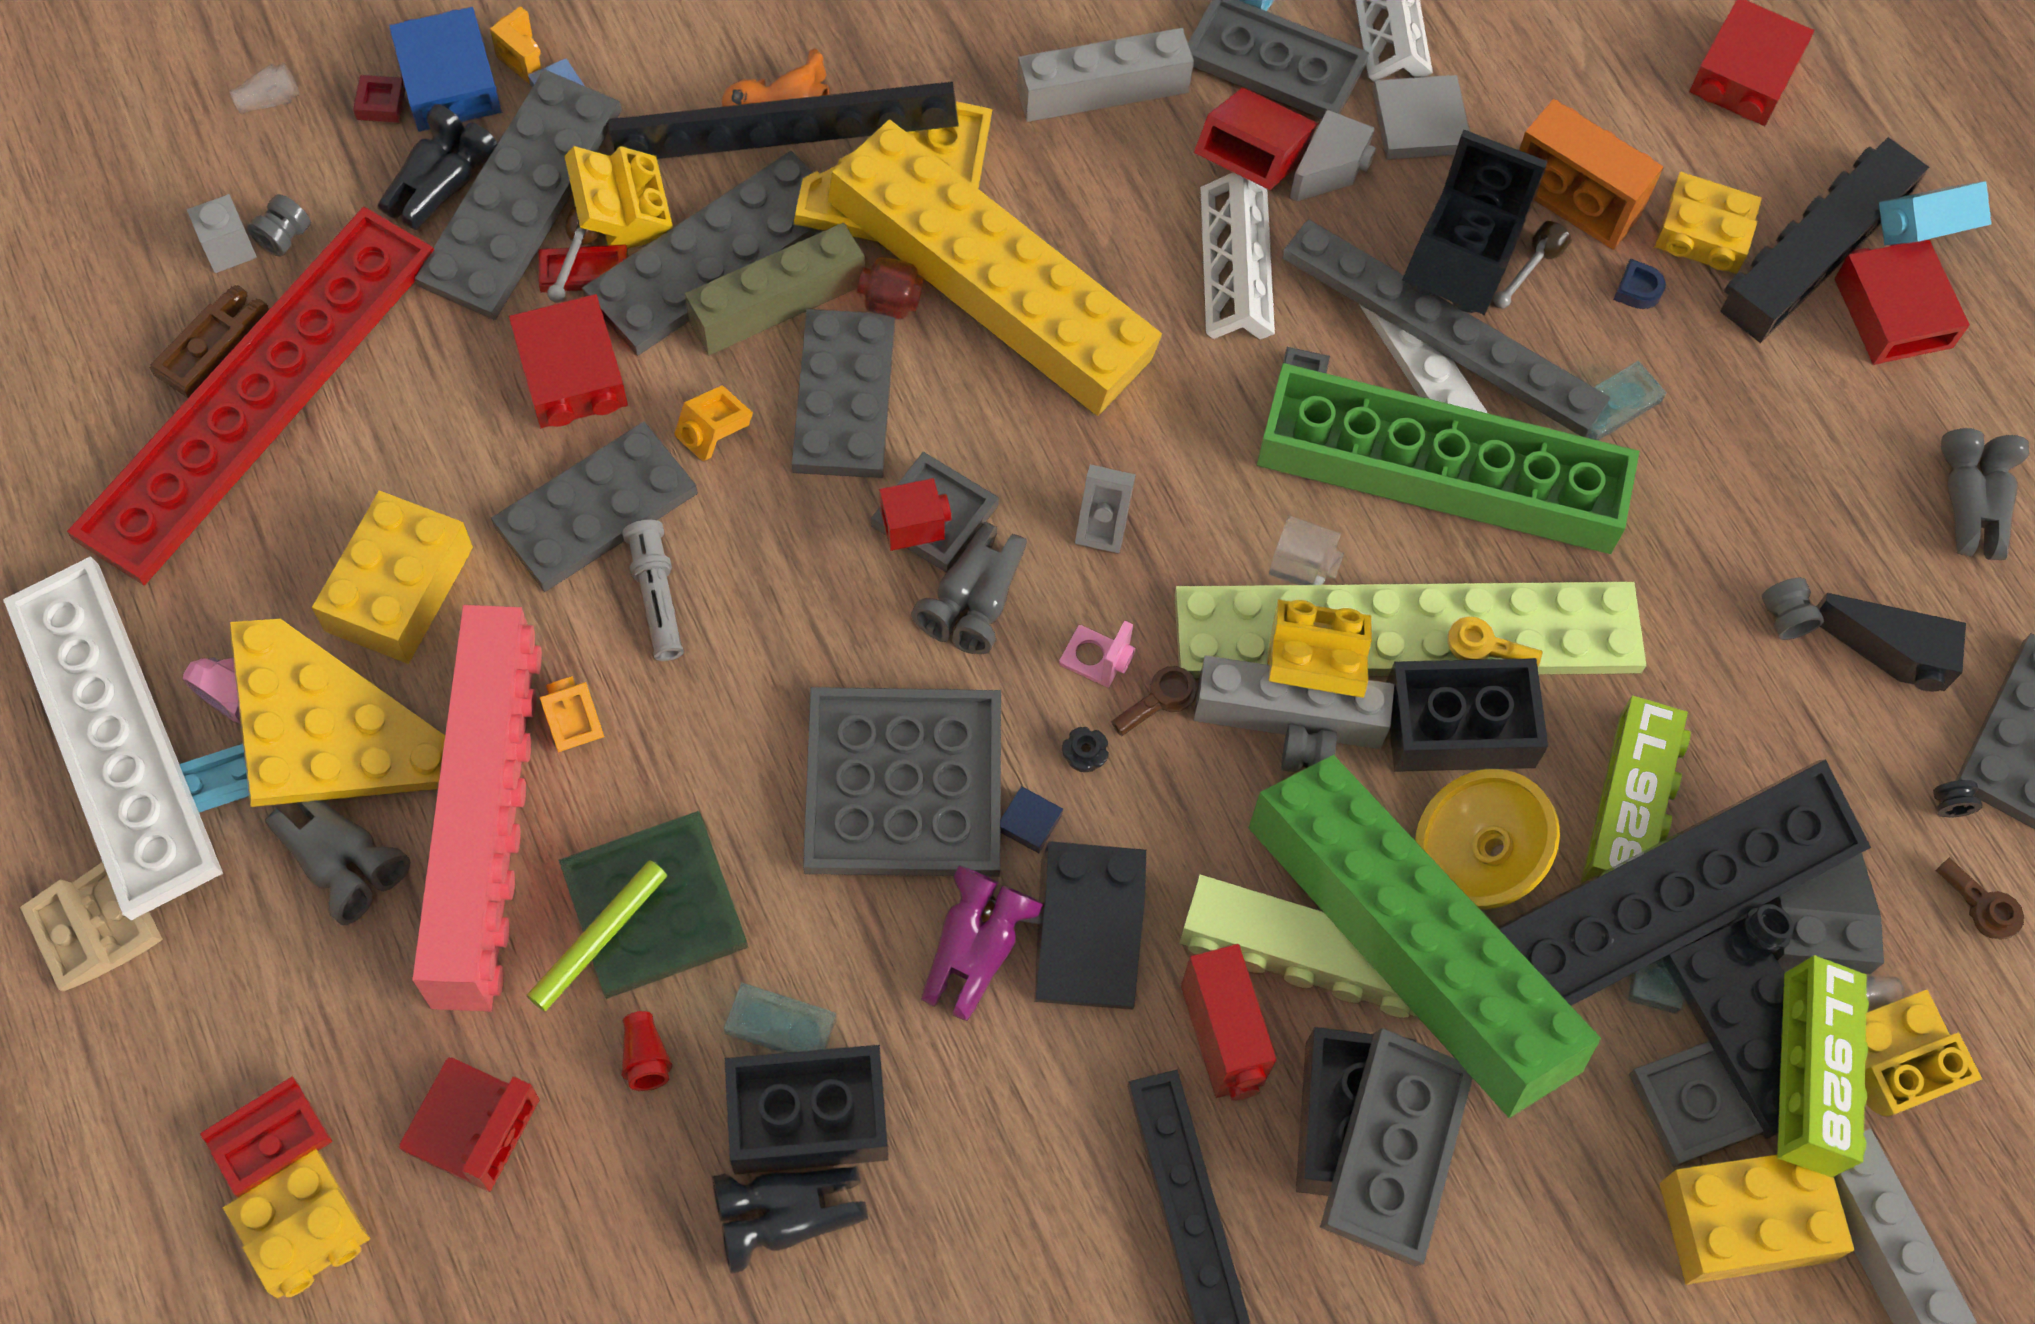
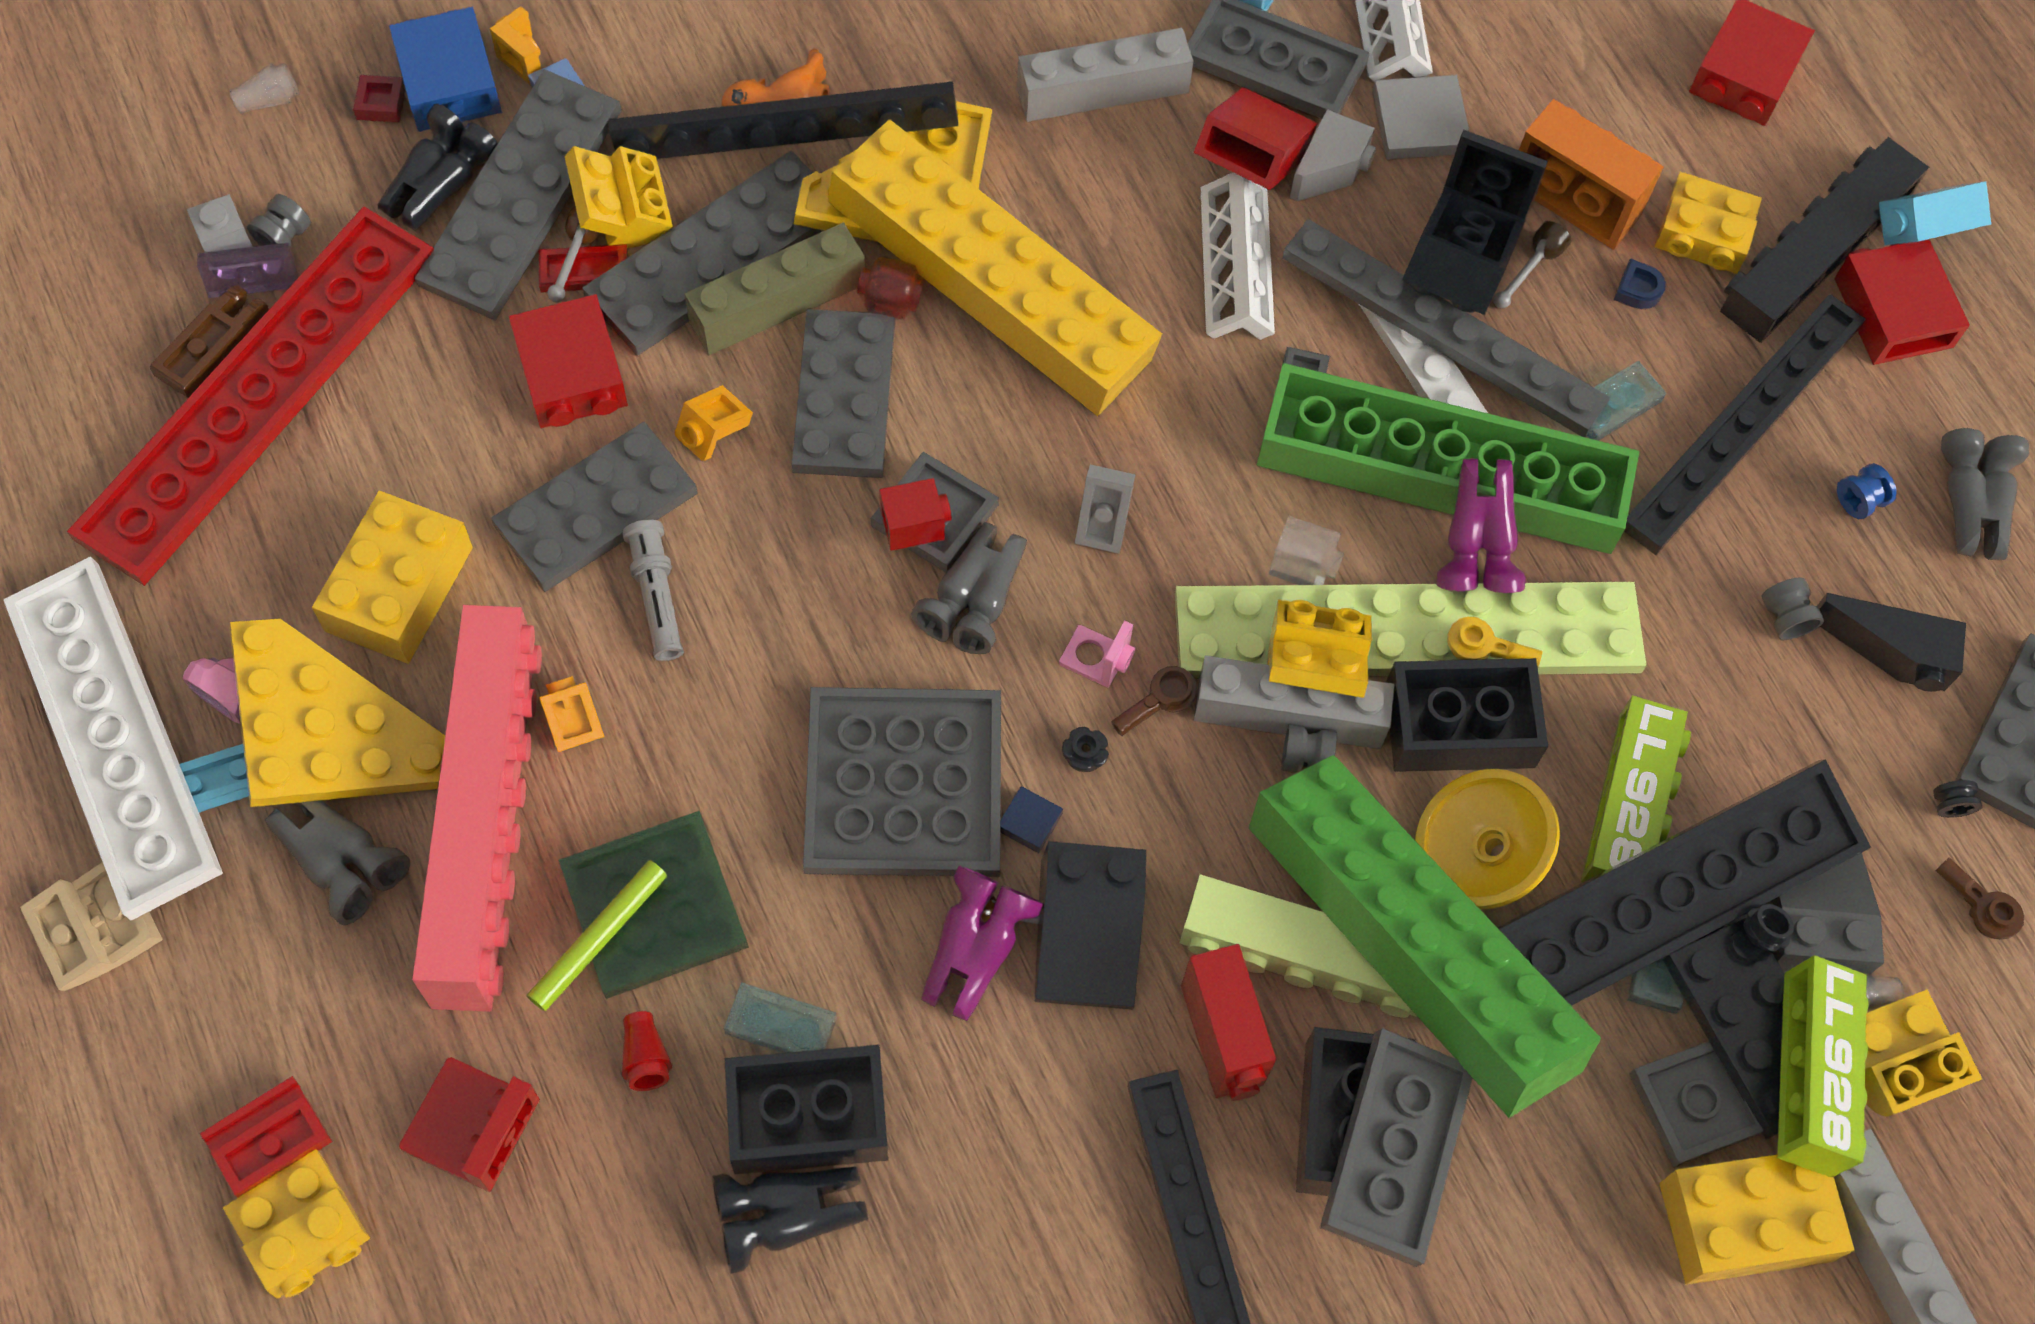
none -> clear purple plate [197,243,299,298]
none -> magenta piece [1436,458,1526,593]
none -> black plate [1624,294,1866,555]
none -> blue wheel [1836,463,1897,519]

